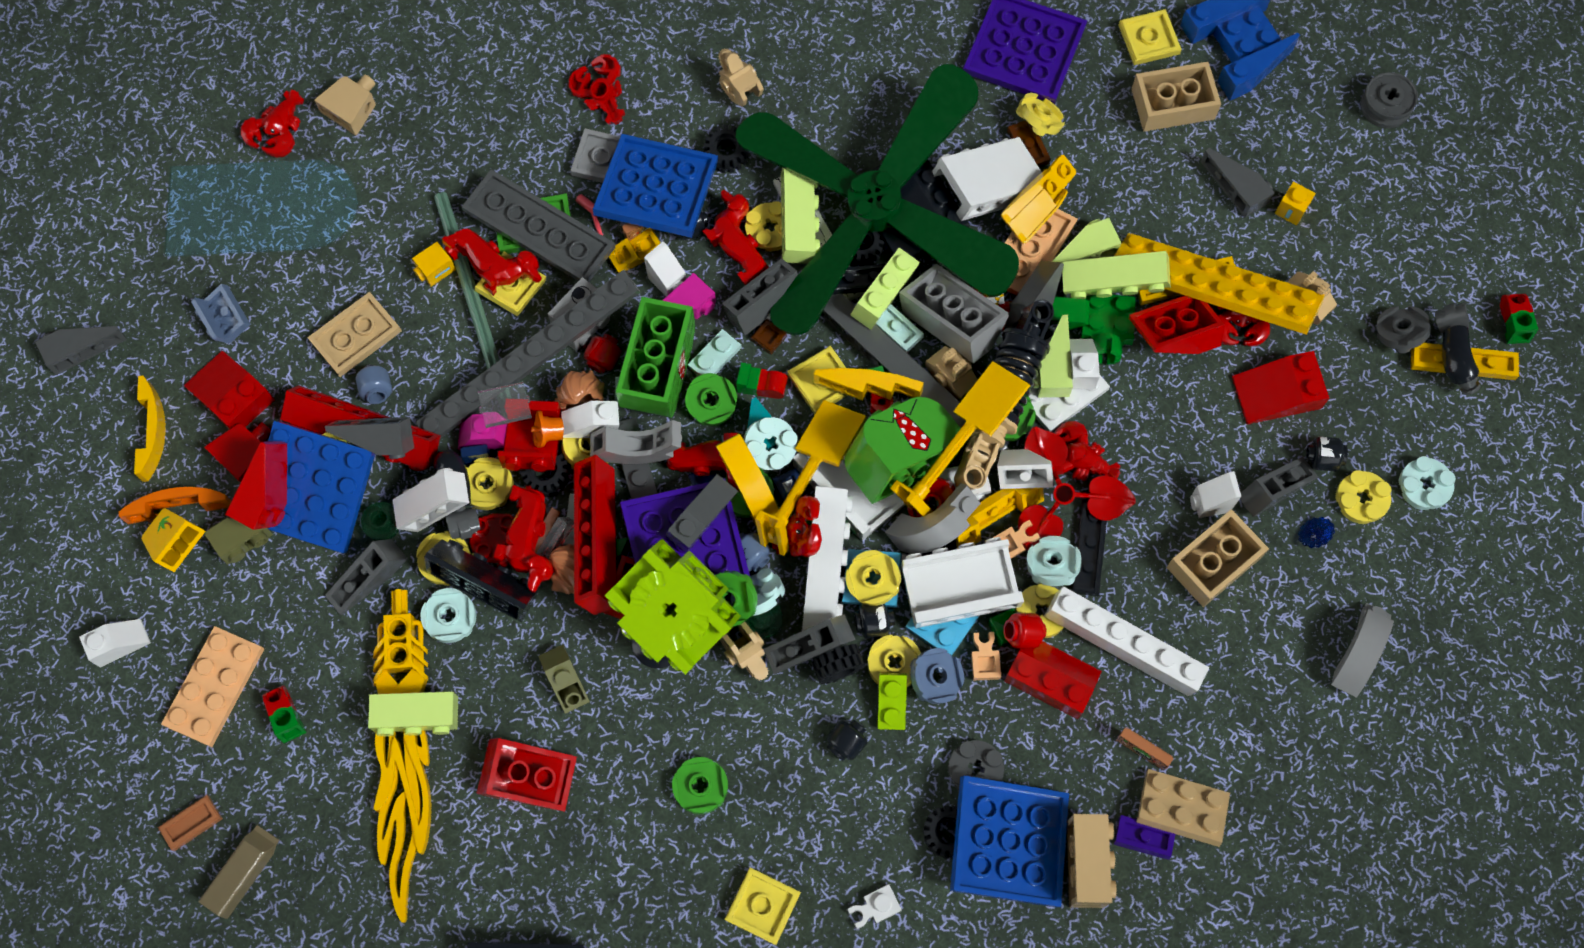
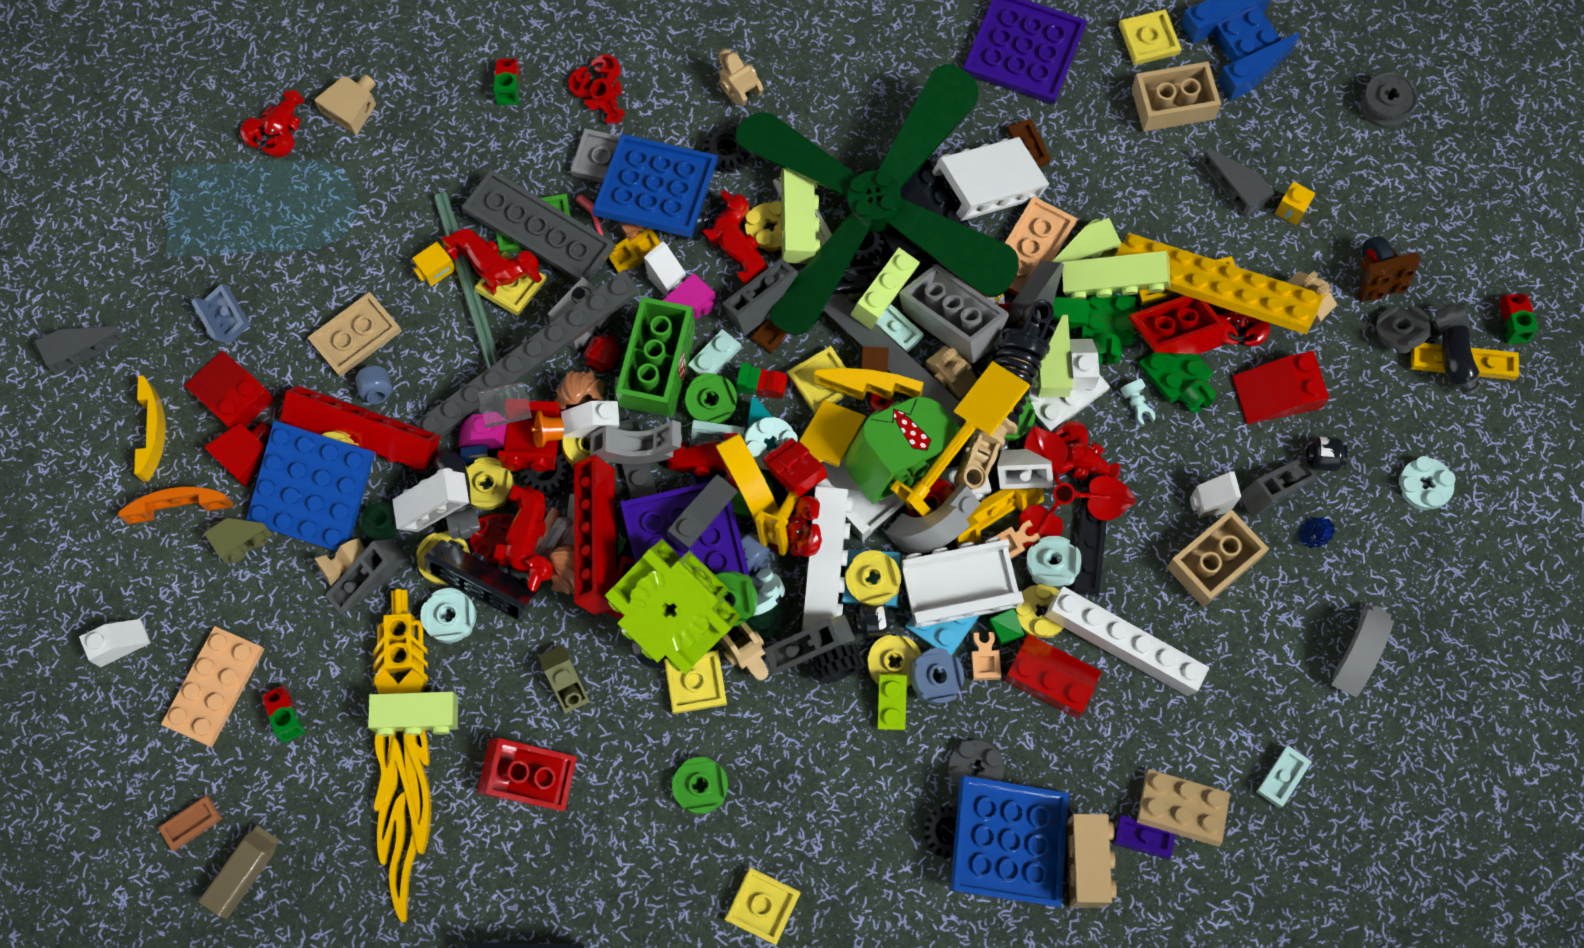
yellow torso [142,508,206,572] -> none
red slope [225,441,287,530] -> none
dark grey slope [325,417,414,459] -> none
black head [827,719,868,761] -> none
white plate [847,884,902,929] -> none
yellow piece [1001,155,1076,244] -> none
red head [1003,613,1047,649] -> none
light yellow plate [1016,93,1065,136] -> none
nougat tile [1116,728,1174,771] -> none
light yellow plate [1336,470,1391,524] -> none
none -> tan leg [315,539,366,587]
none -> green leg [494,58,520,106]
none -> light yellow plate [664,650,727,714]
none -> light aqua plate [691,420,745,445]
none -> red piece [762,438,828,498]
none -> reddish brown tile [862,347,889,373]
none -> light aqua piece [1120,378,1155,427]
none -> green plate [1139,352,1216,413]
none -> light aqua plate [1256,746,1312,808]
none -> reddish brown plate [1358,236,1421,303]

